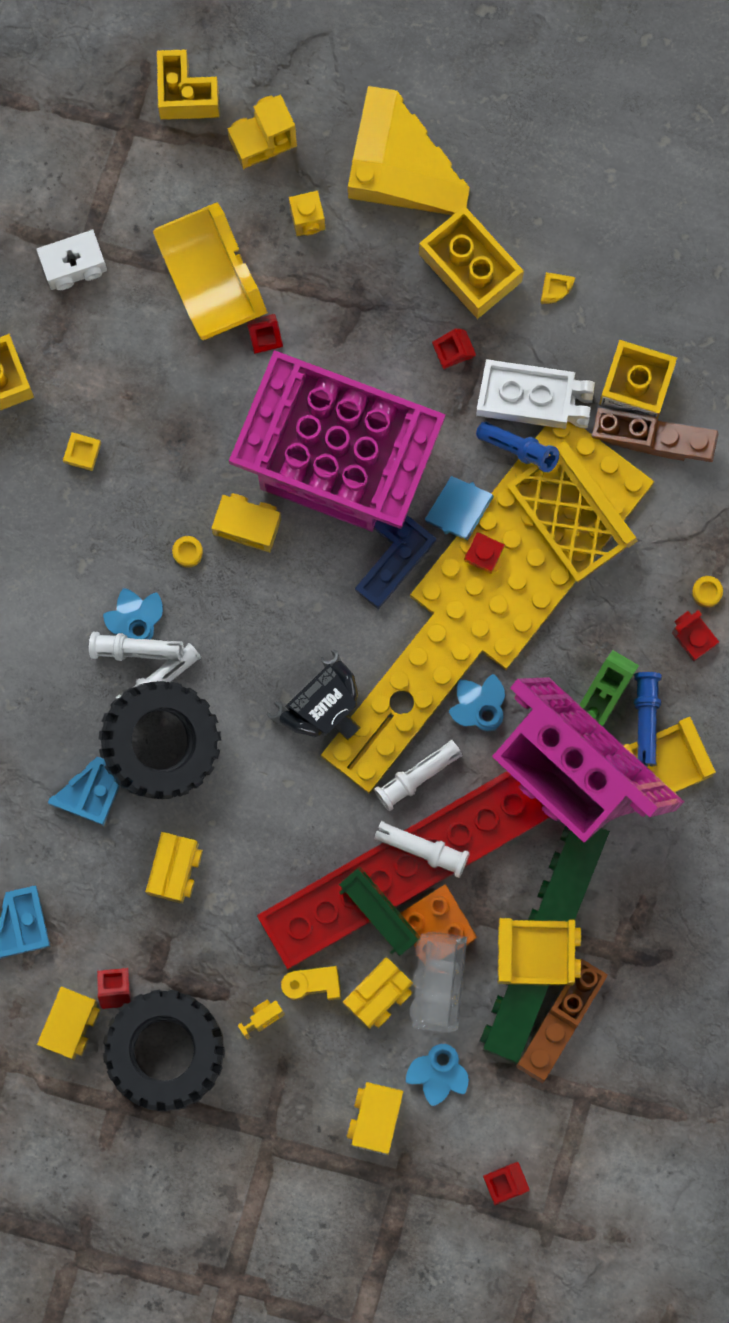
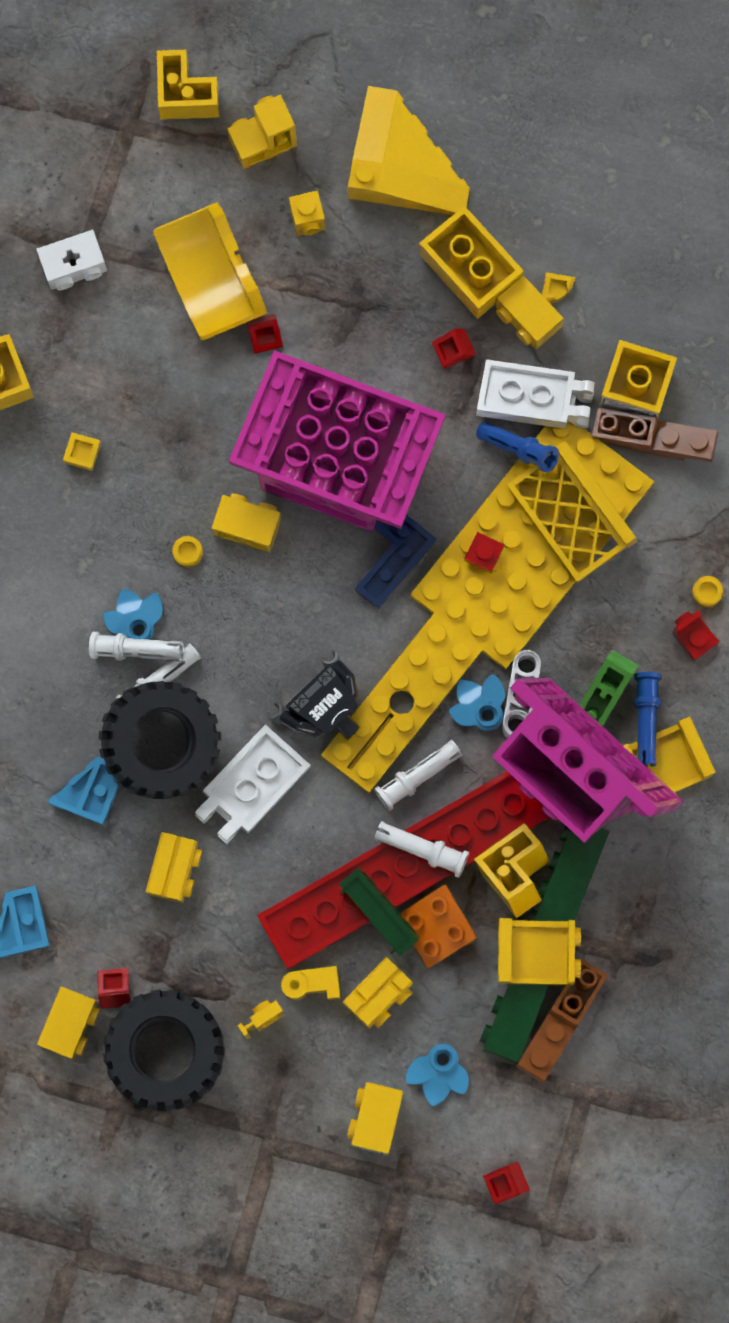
clear brick [410,932,467,1033] -> none
dark azure piece [425,476,494,541] -> none
none -> white tile [195,725,311,845]
none -> yellow brick [474,823,550,918]
none -> yellow brick [496,275,564,350]
none -> white beam [502,650,541,738]

